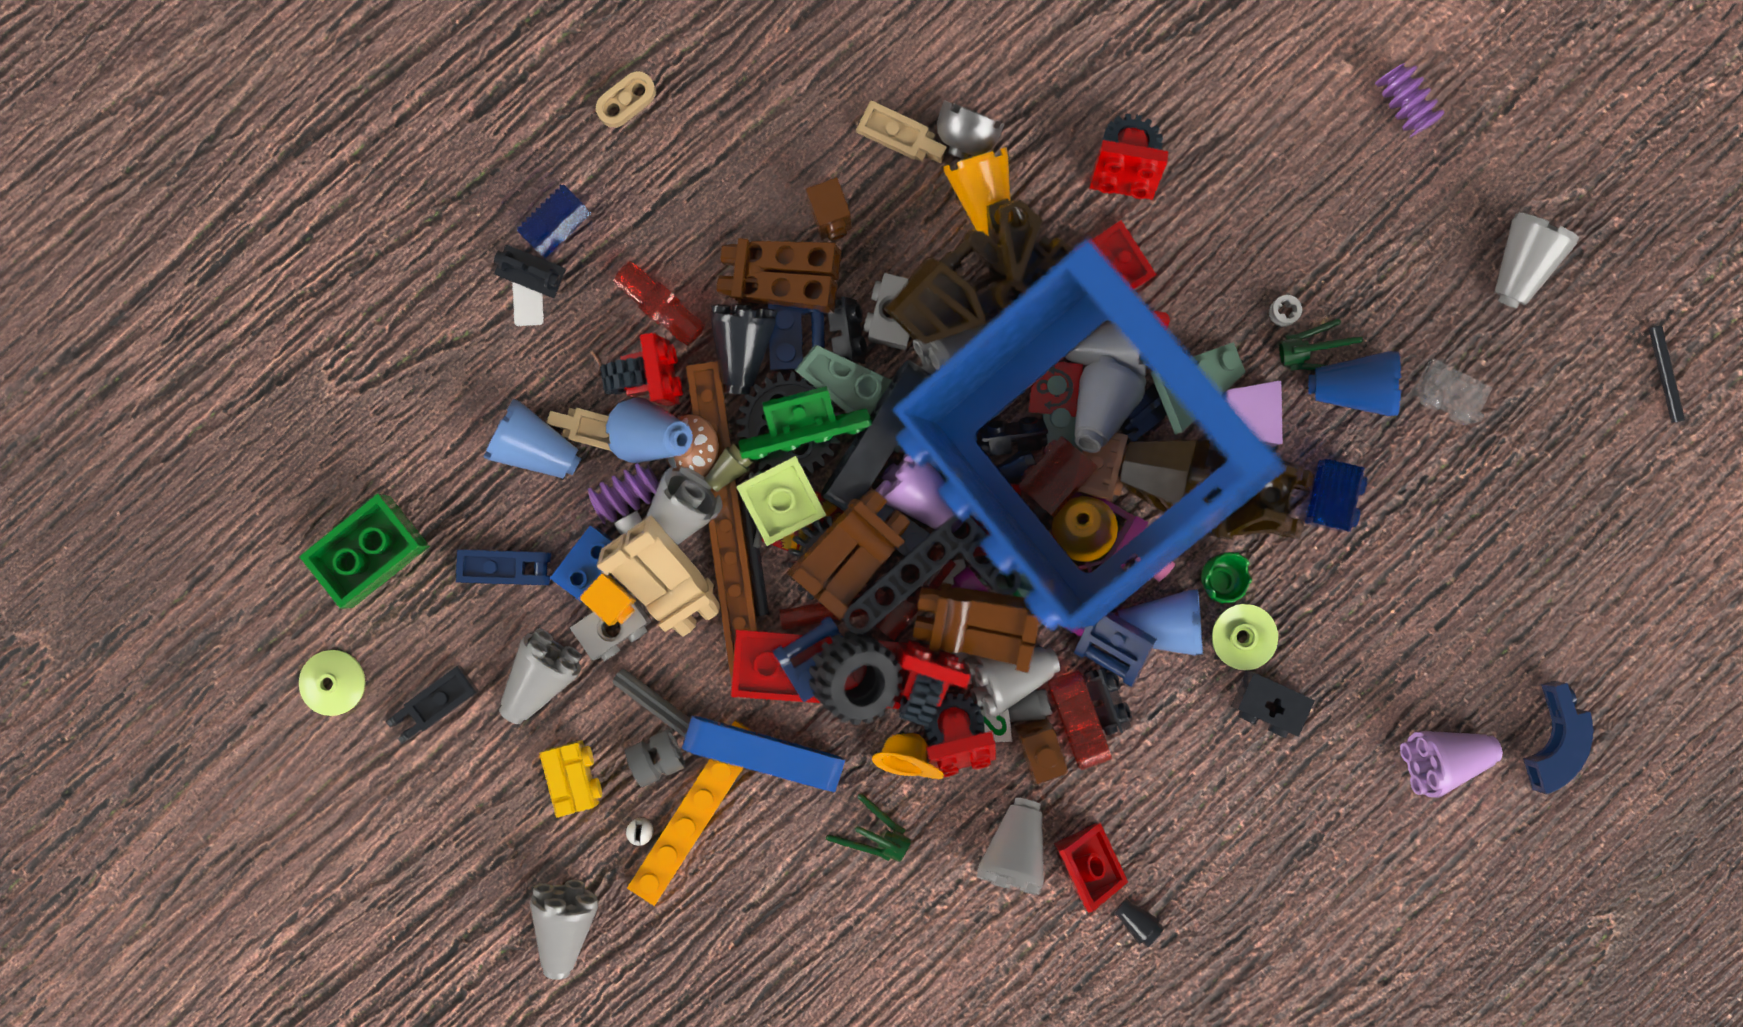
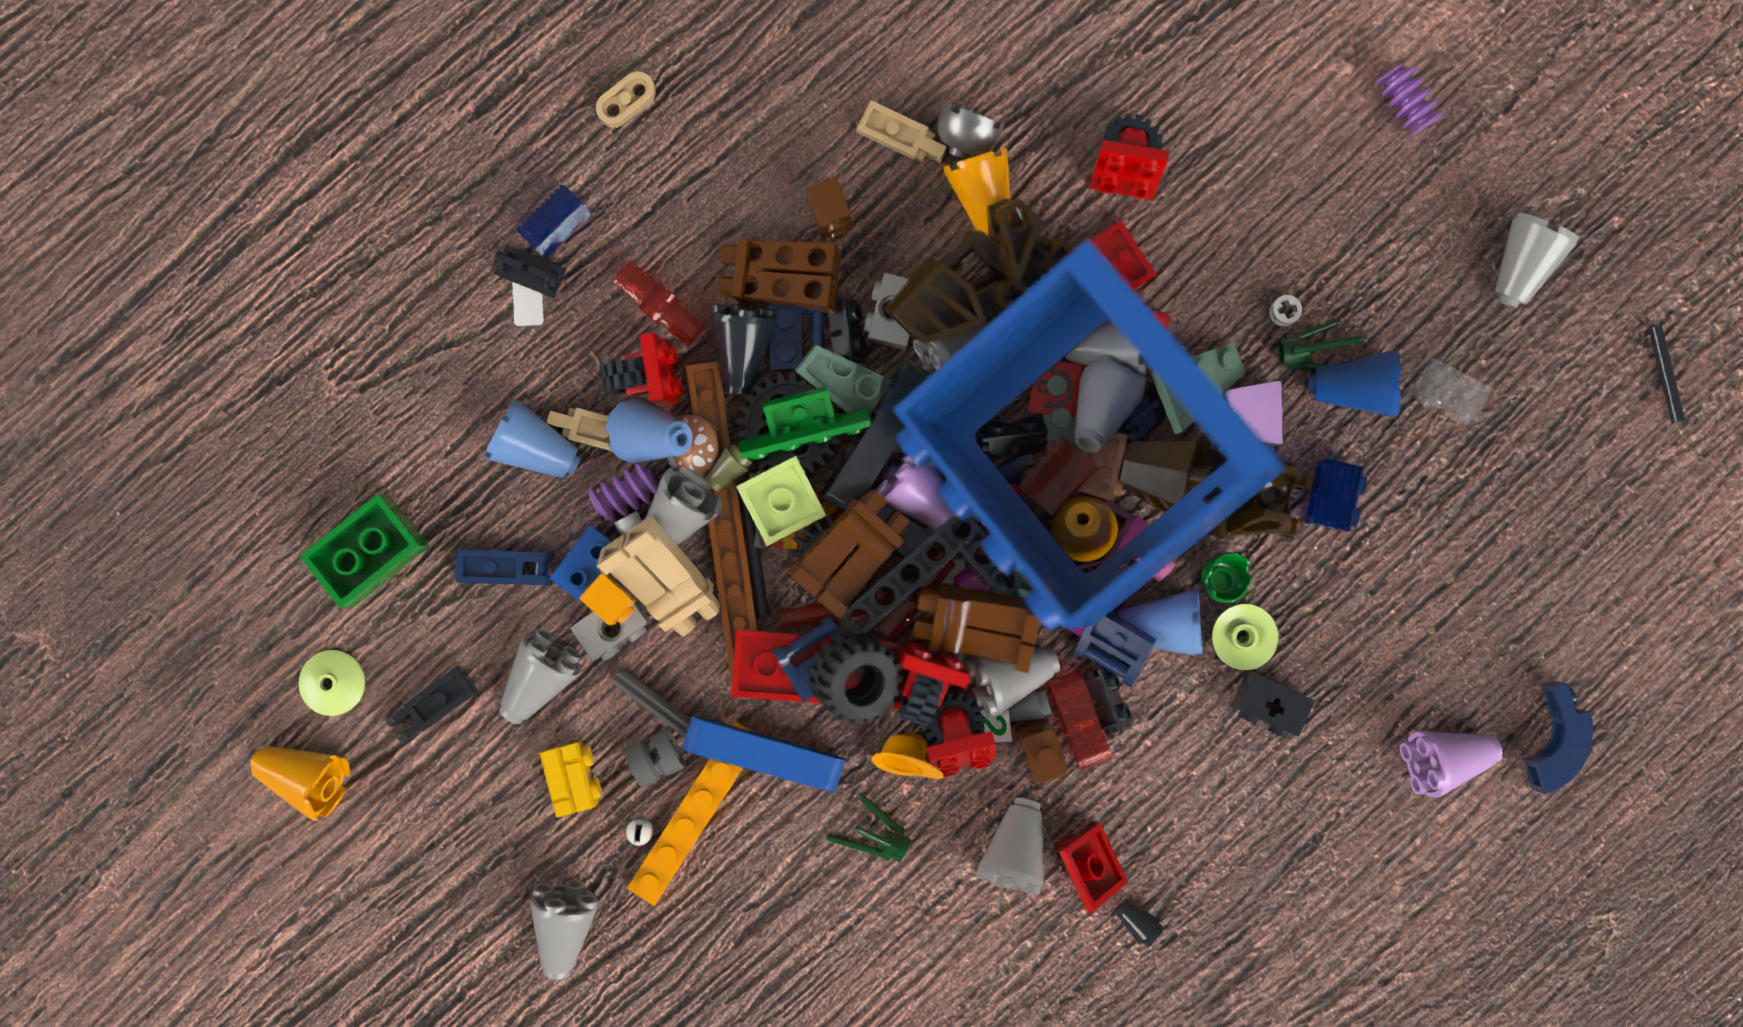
none -> light orange cone [250,746,350,821]

